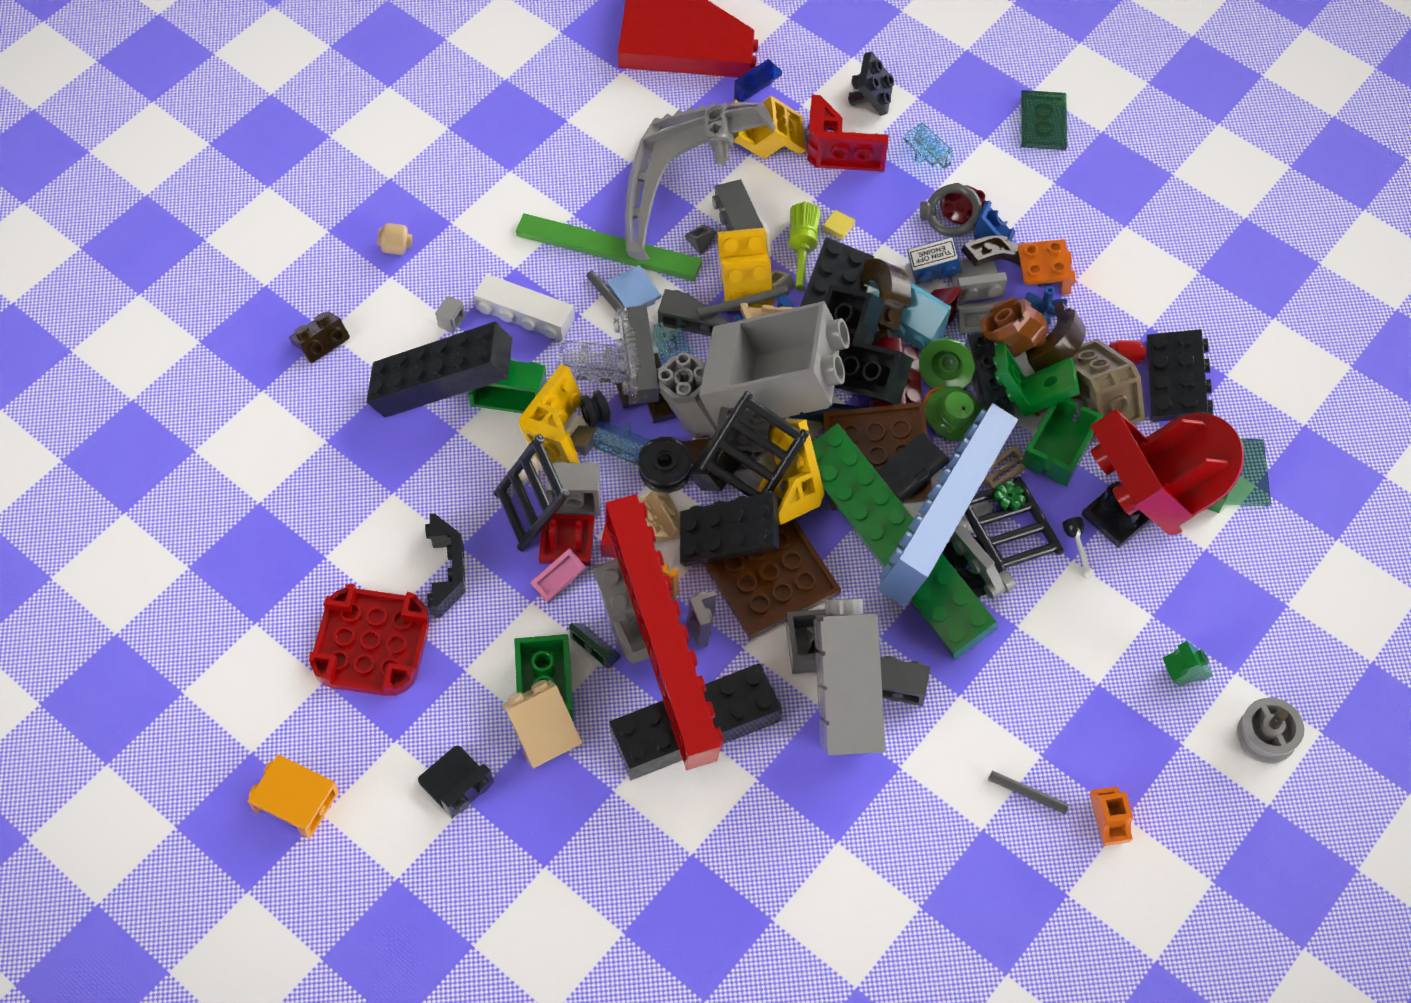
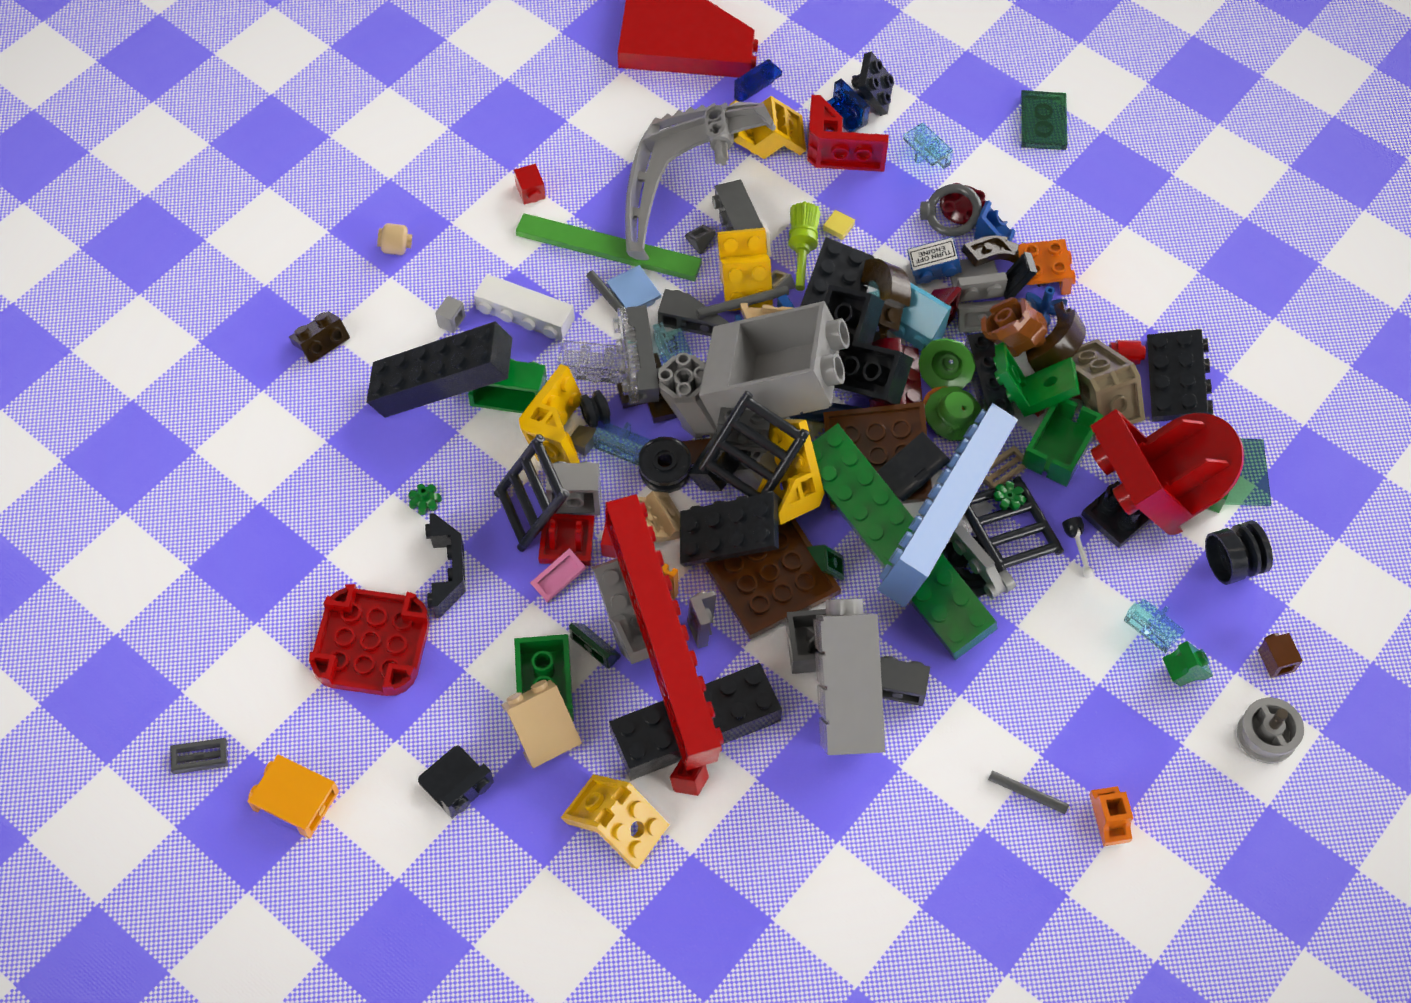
none -> dark grey tile [170,738,229,775]
none -> green plant [408,484,442,515]
none -> red brick [513,163,546,205]
none -> yellow bracket [560,774,670,869]
none -> red slope [670,759,709,796]
none -> dark green slope [807,544,844,581]
none -> clear blue bracket [827,78,870,132]
none -> black tile [1003,252,1037,300]
none -> clear light blue panel [1123,599,1185,654]
none -> black wheel [1205,520,1273,585]
none -> reddish brown brick [1258,633,1303,678]

